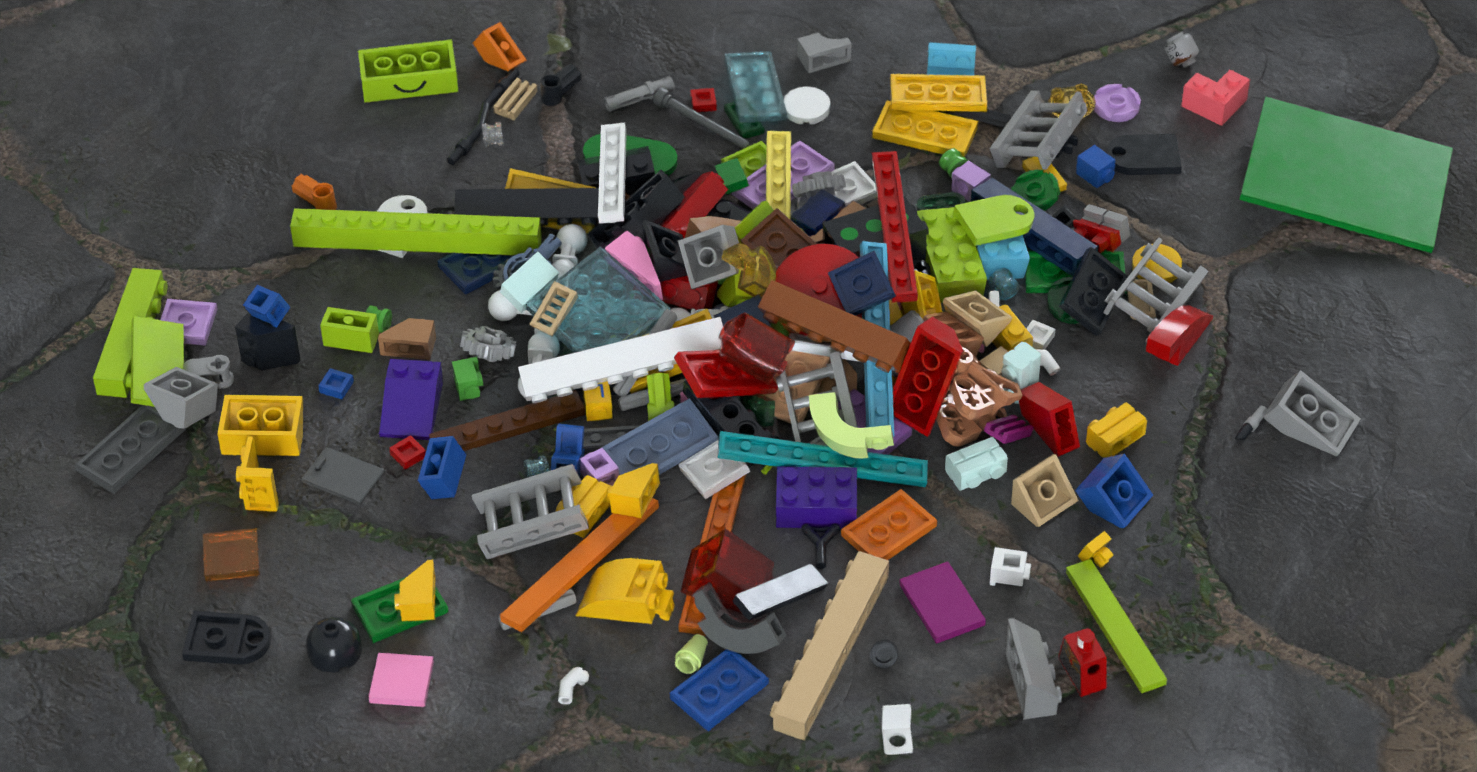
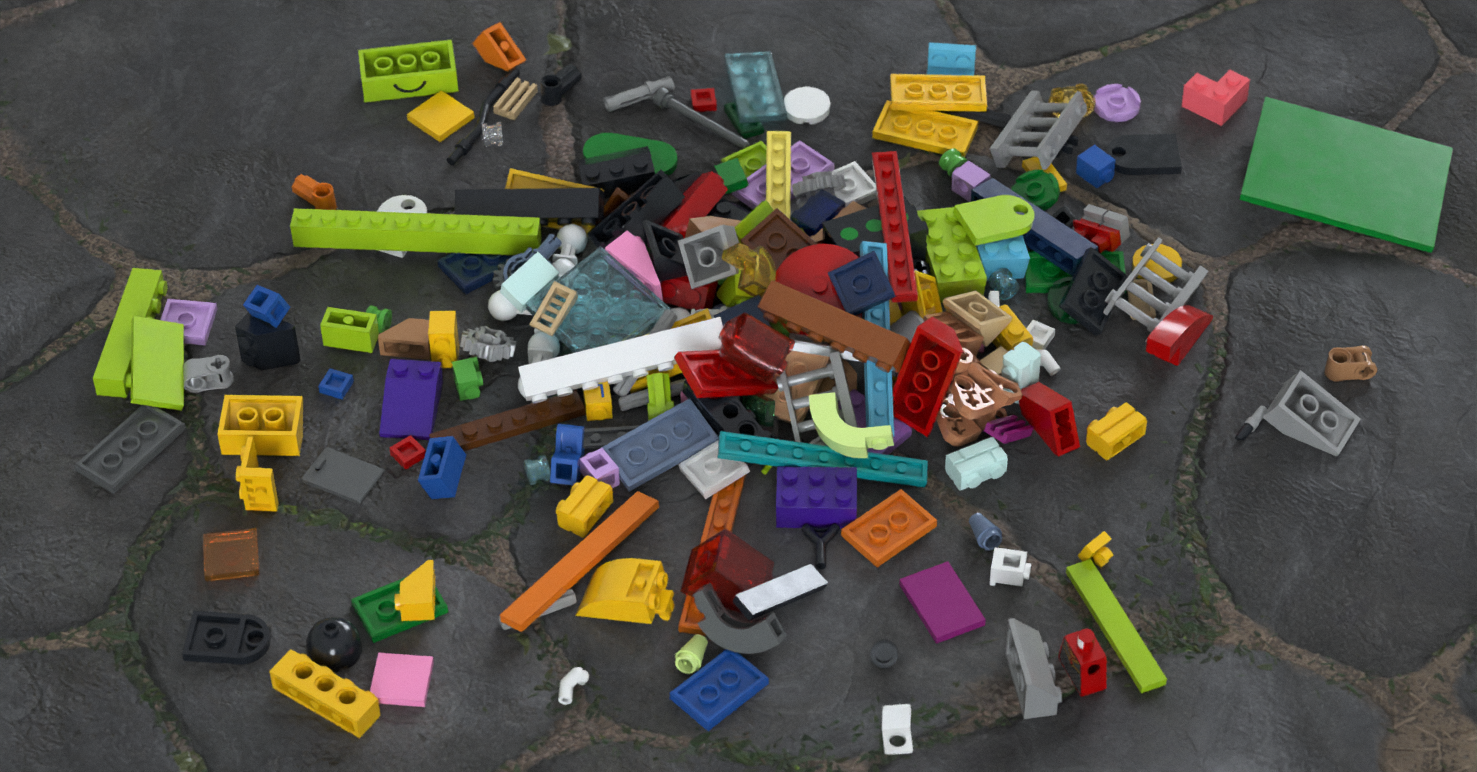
light grey slope [144,367,218,429] -> none
light grey fence [472,464,589,559] -> none
white plate [598,123,627,224] -> none
yellow slope [607,463,660,518] -> none
tan brick [770,551,889,740] -> none
light grey arch [797,32,852,73] -> none
clear green plate [917,192,965,211] -> none
tan slope [1011,454,1079,527] -> none
blue slope [1075,454,1153,528] -> none
light grey head [1164,32,1199,68] -> none
none -> yellow brick [269,649,381,738]
none -> yellow tile [407,90,475,142]
none -> yellow brick [428,311,460,368]
none -> sand blue cone [969,513,1002,550]
none -> medium nougat piece [1324,346,1377,382]

